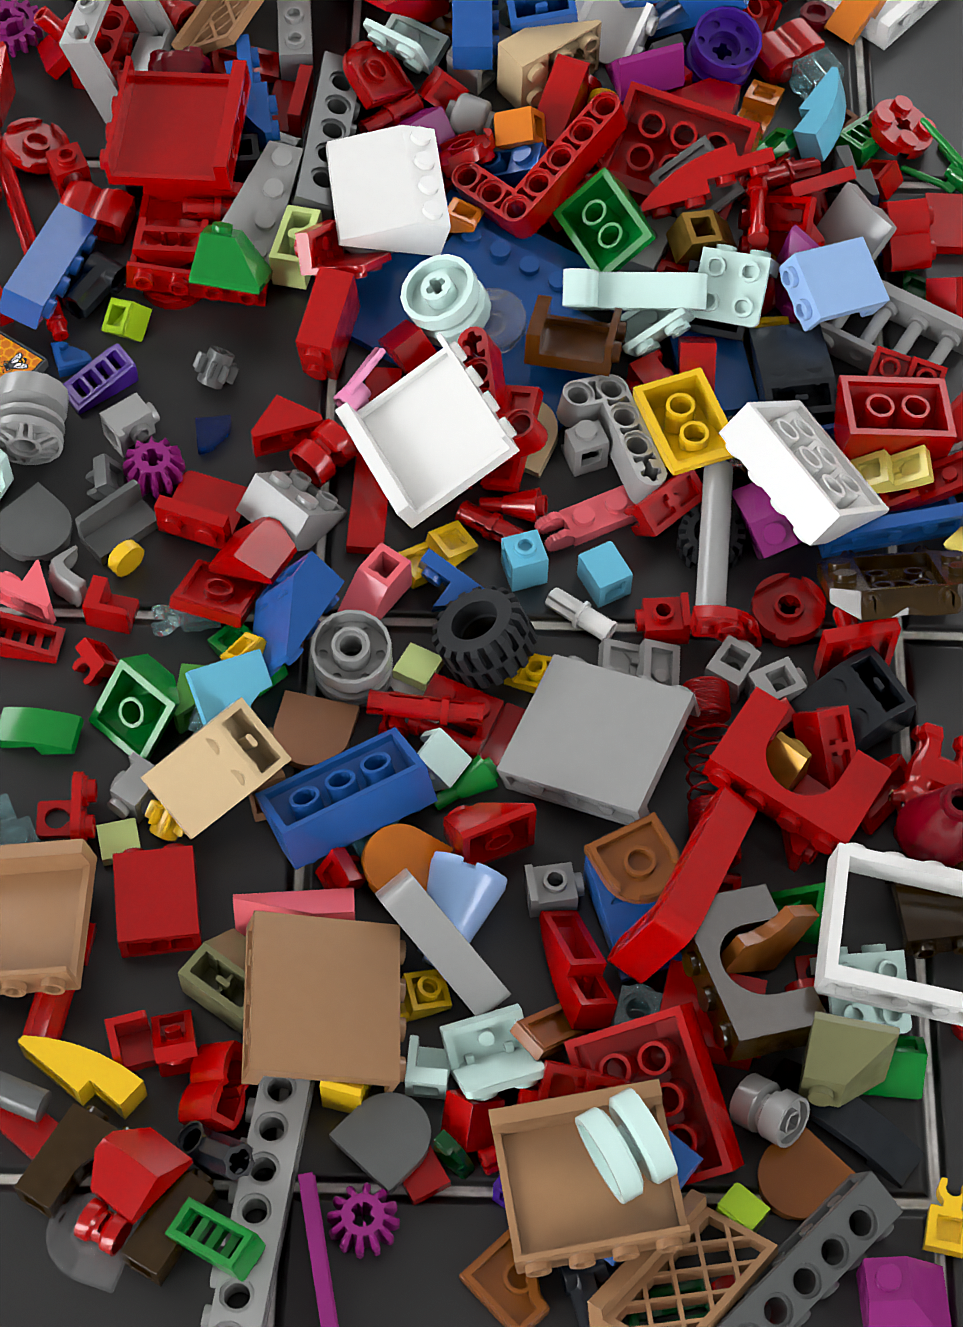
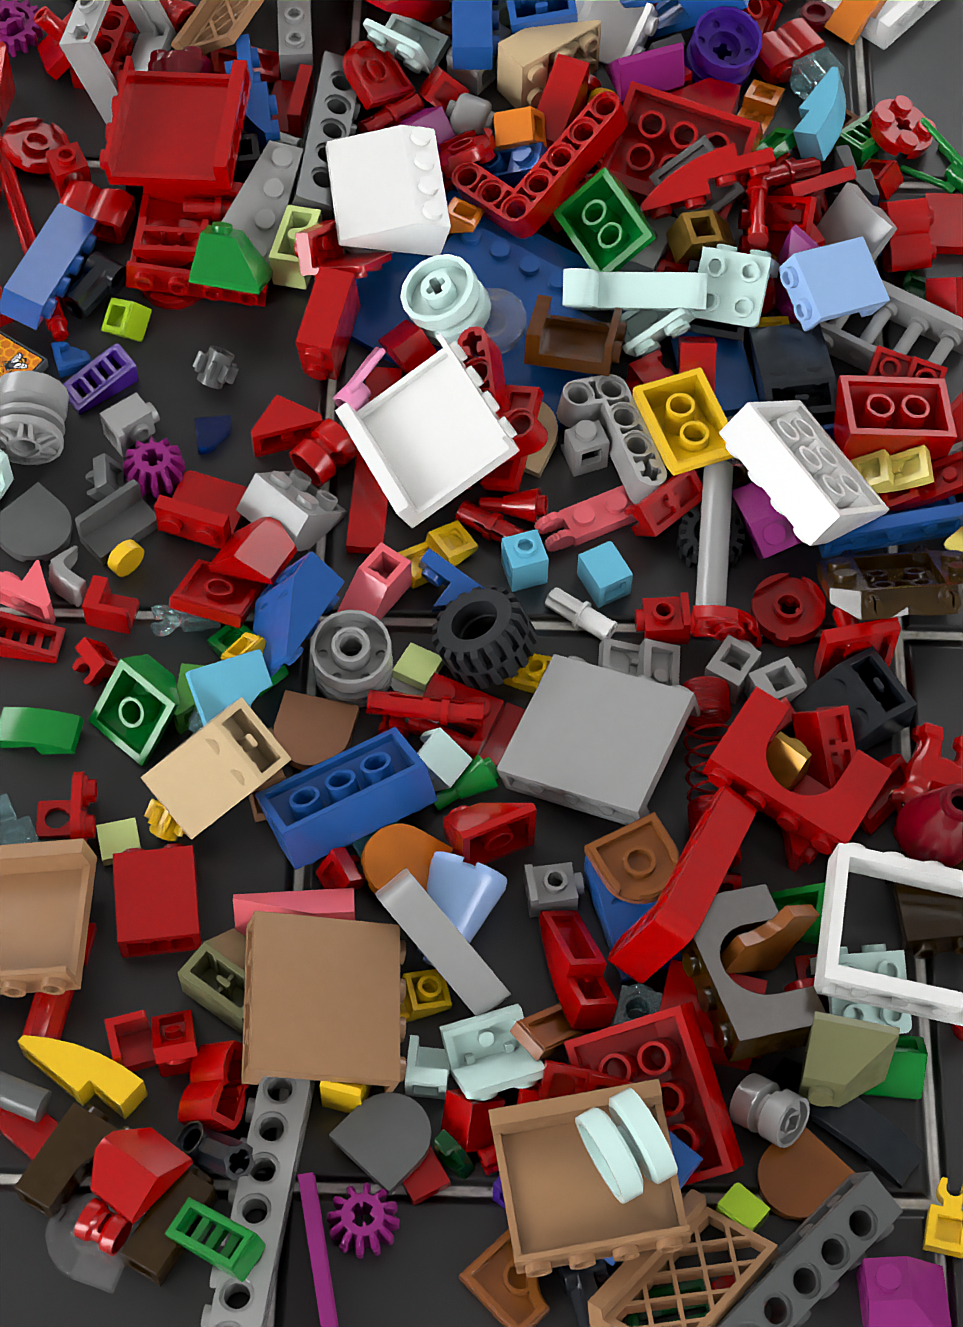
light grey brick [107,752,158,824] -> none

